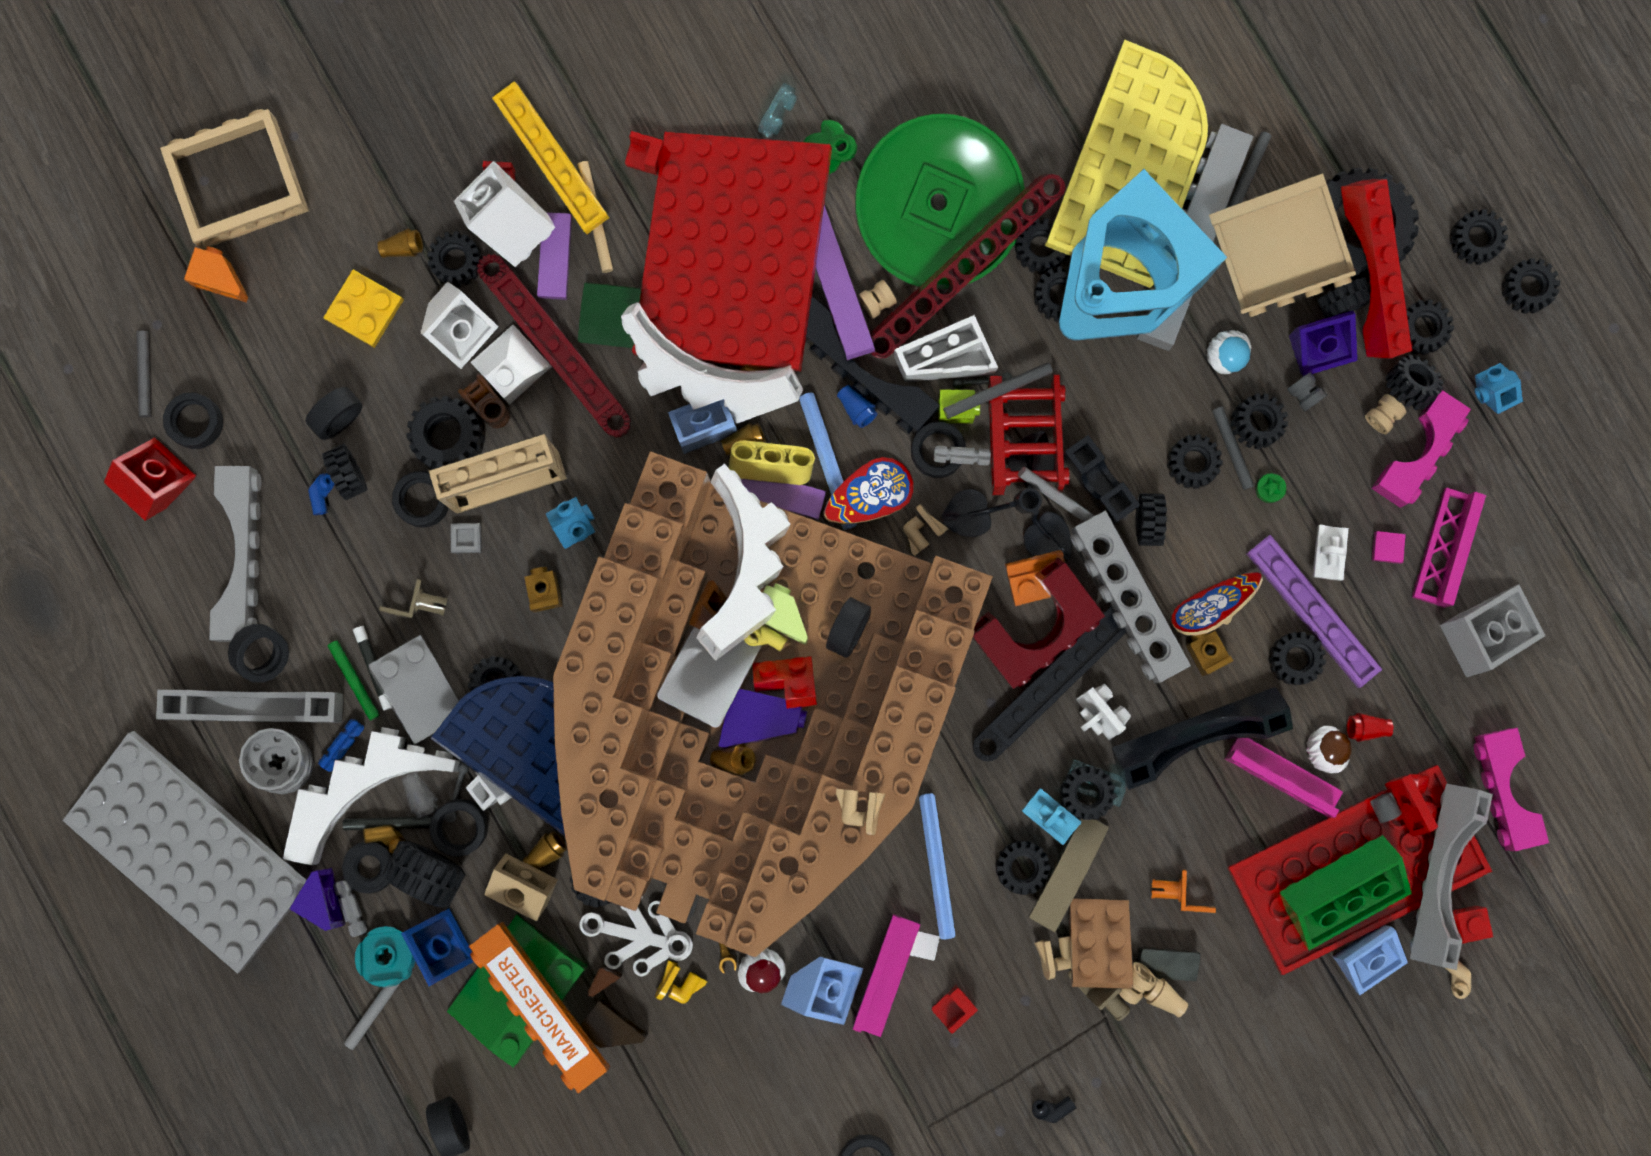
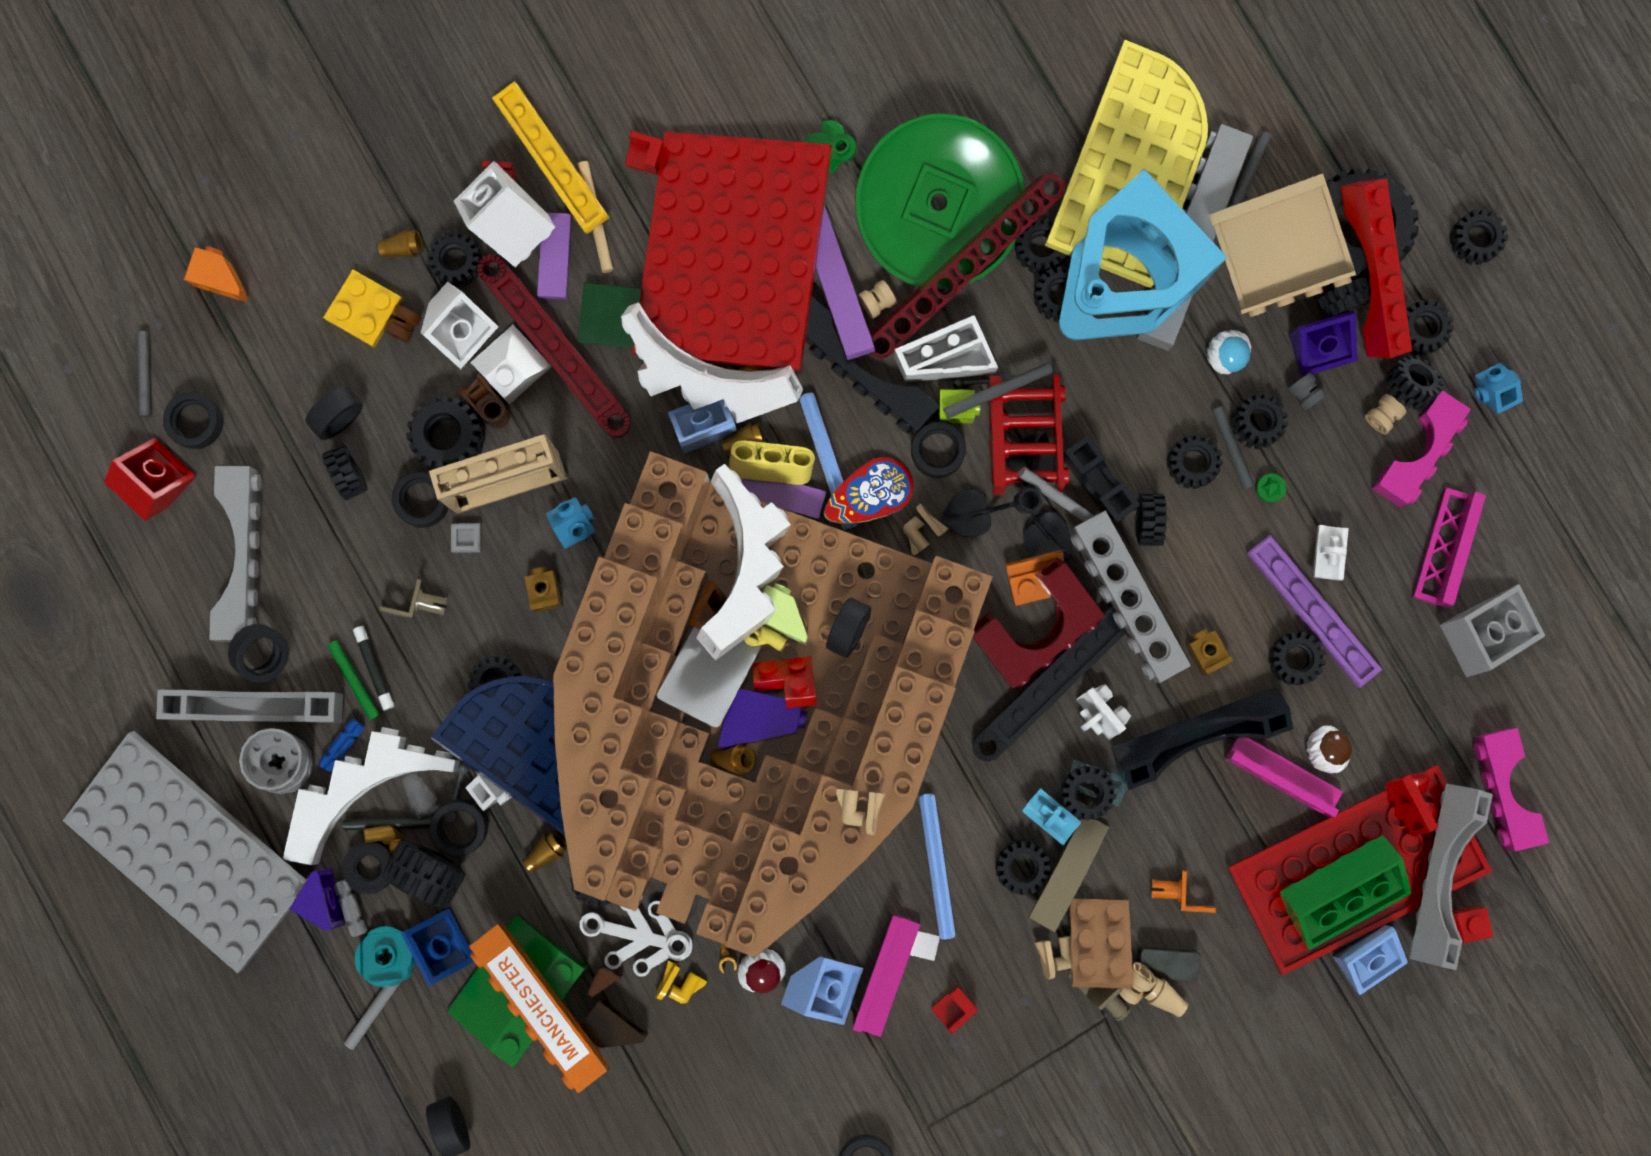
tan window [160,109,309,249] -> none
blue arm [308,473,335,516] -> none
light grey slope [368,635,459,745] -> none
tan brick [484,853,558,921] -> none
clear light blue plate [758,83,798,138] -> none
blue cone [837,385,878,428] -> none
light grey axle [934,446,991,466] -> none
black arm [1032,1096,1077,1123] -> none
shield [1171,572,1263,636] -> none
red cone [1346,713,1394,742] -> none
dark grey hose [1370,792,1402,823] -> none
dark pink tile [1372,531,1406,564] -> none
tan arm [1445,960,1471,999] -> none
black tyre [1501,258,1560,314] -> none
none -> reddish brown wheel [382,304,422,343]

